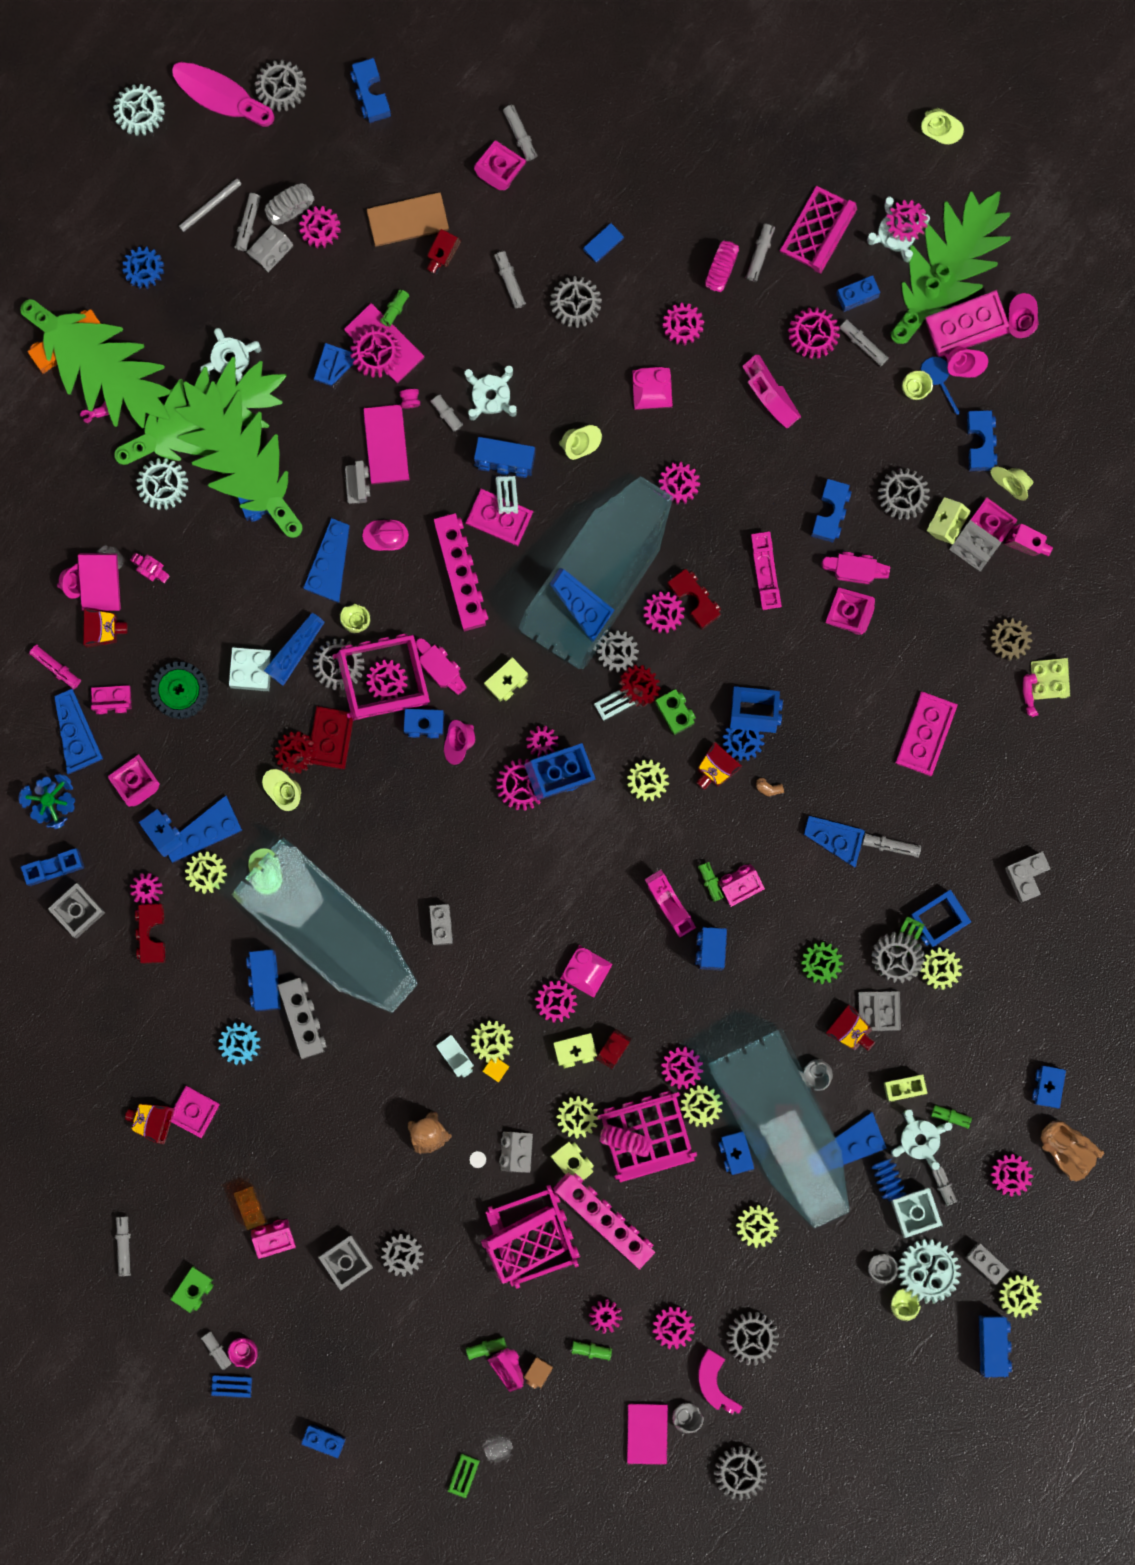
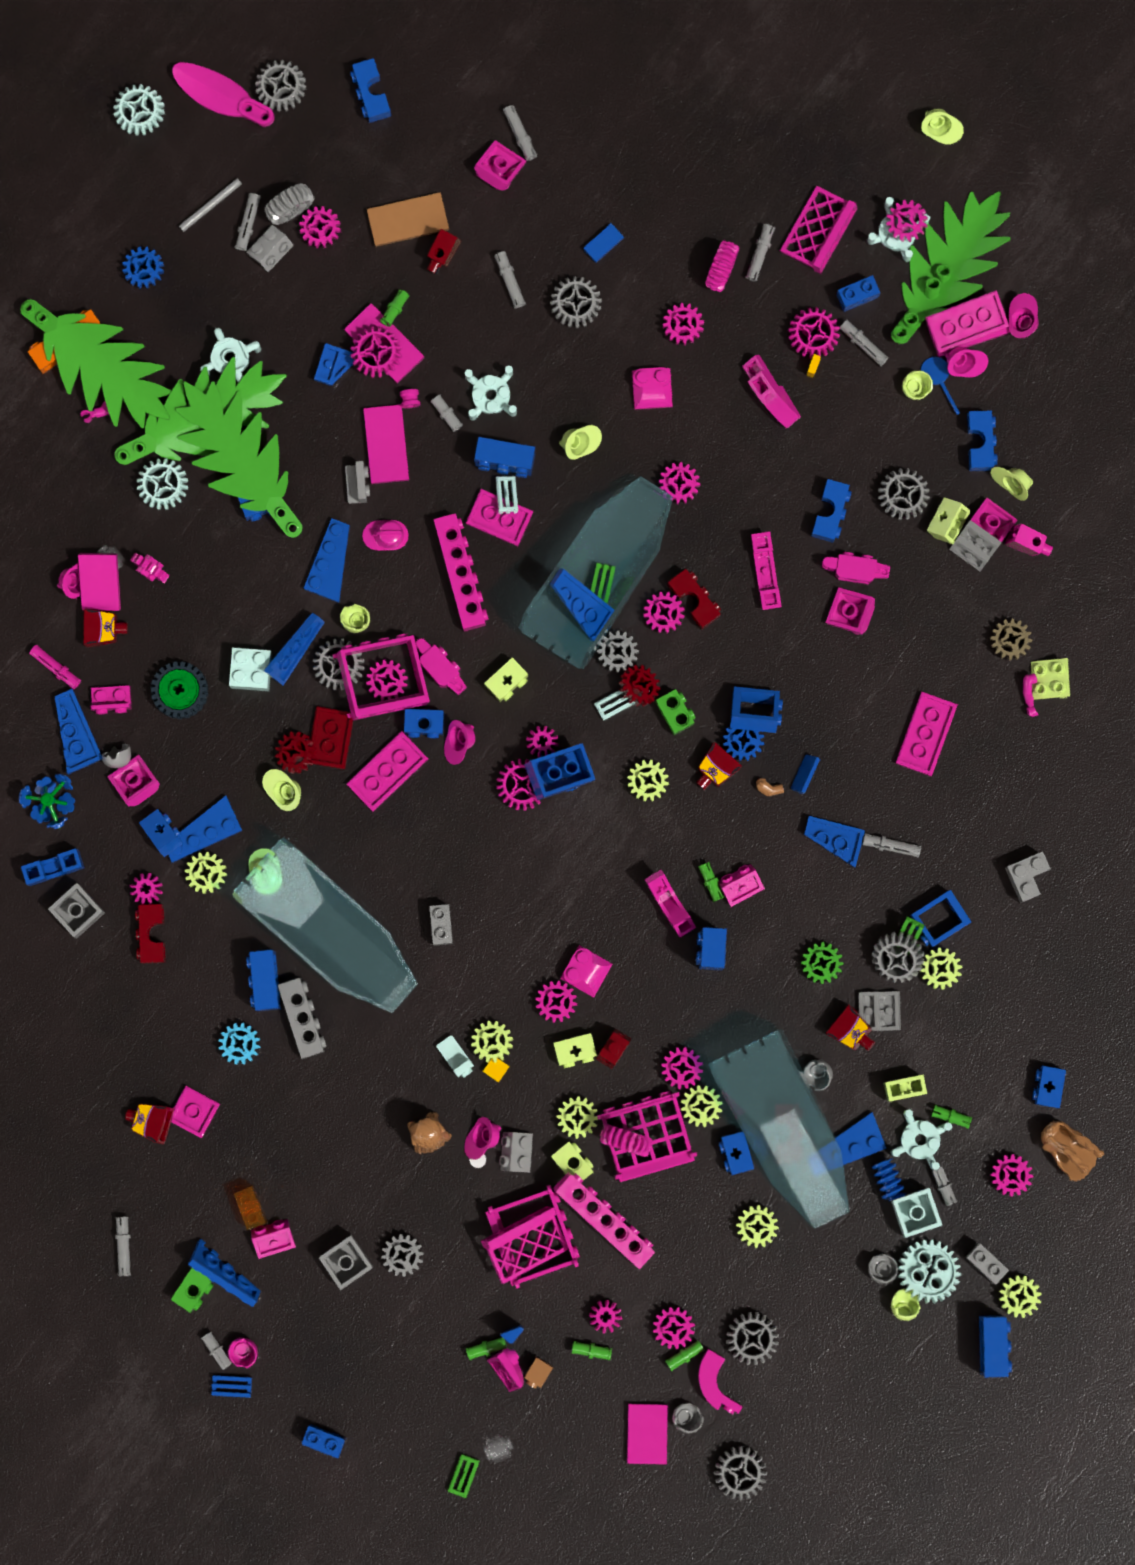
none -> light grey hair [102,744,131,768]
none -> blue wing [188,1239,261,1307]
none -> dark pink tile [347,731,428,812]
none -> dark pink piece [464,1117,501,1160]
none -> blue slope [500,1325,524,1344]
none -> bright green tile [591,563,616,604]
none -> bright green pin [665,1340,705,1371]
none -> blue slope [791,755,820,795]
none -> yellow tile [807,354,821,378]

